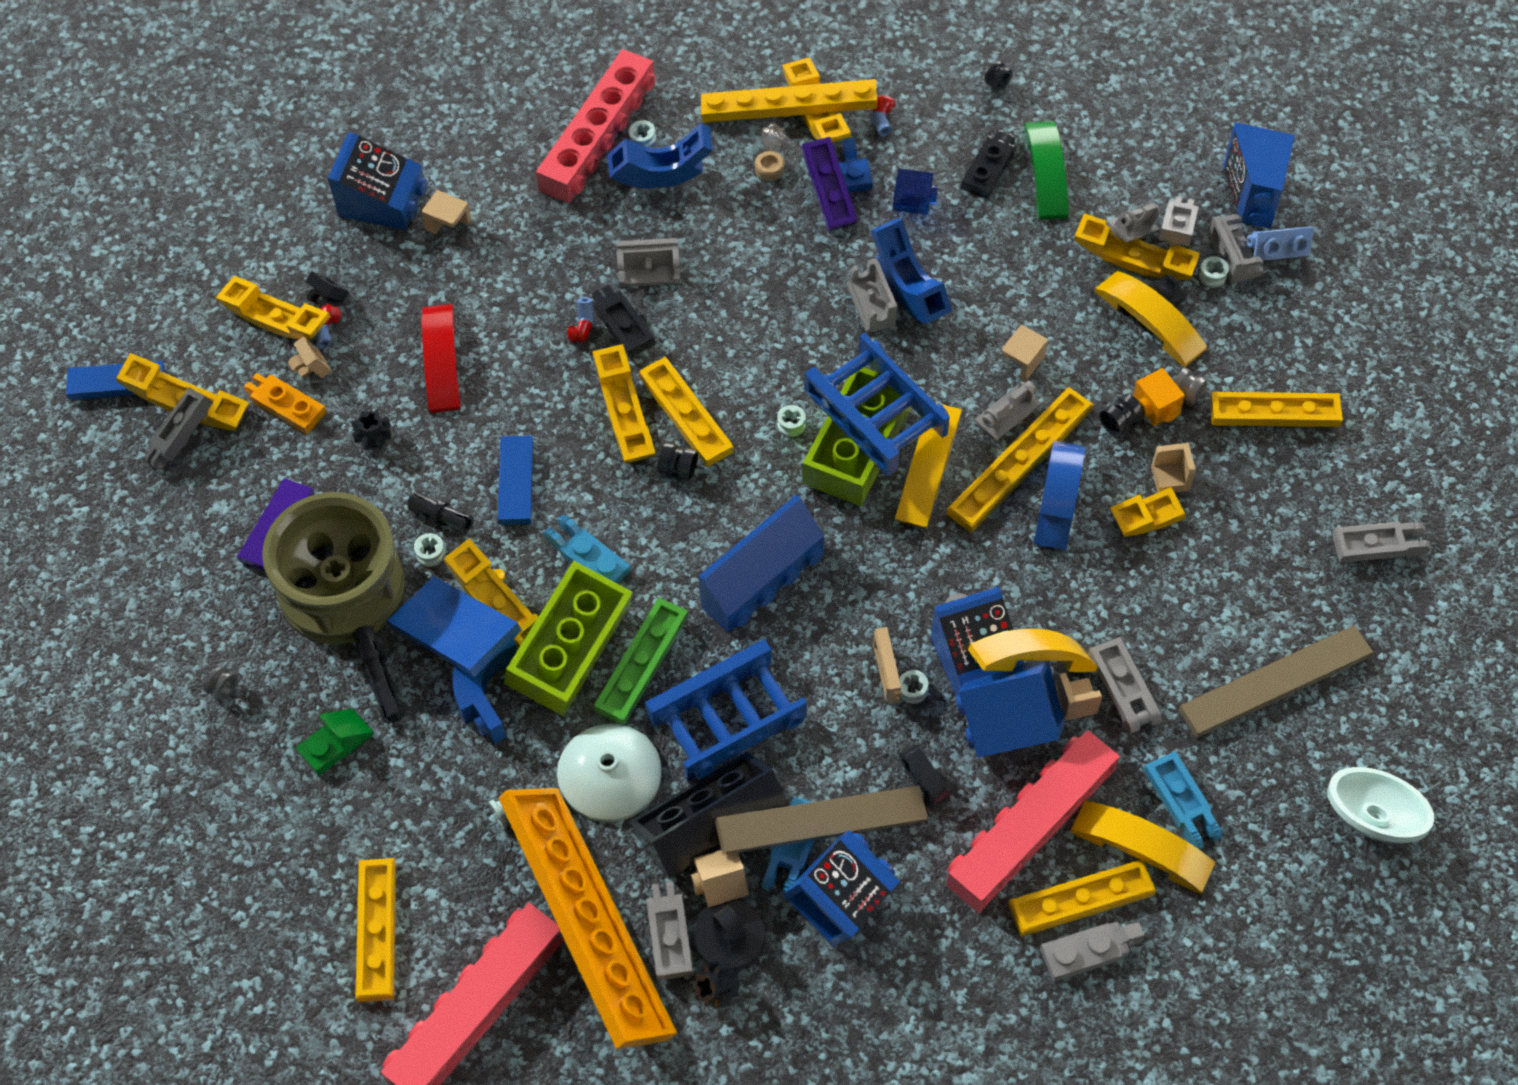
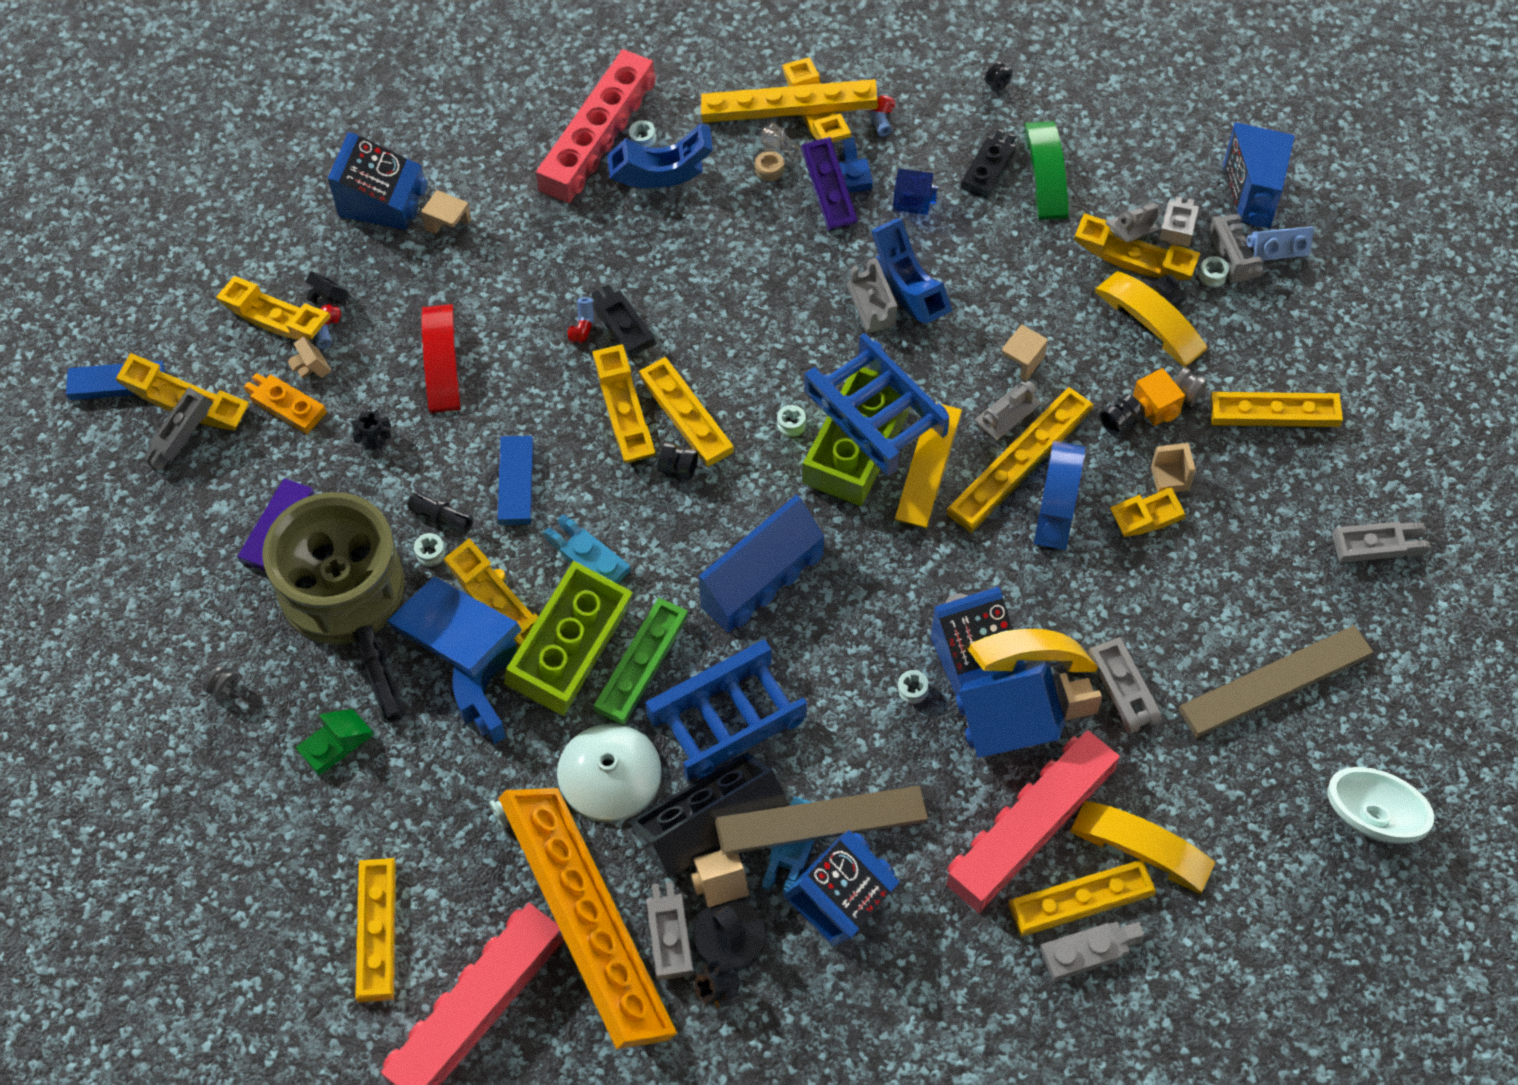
light grey hinge [616,238,681,287] -> none
tan tile [873,627,901,704] -> none
black beam [899,744,950,808] -> none
dark azure hinge [1143,751,1223,849] -> none

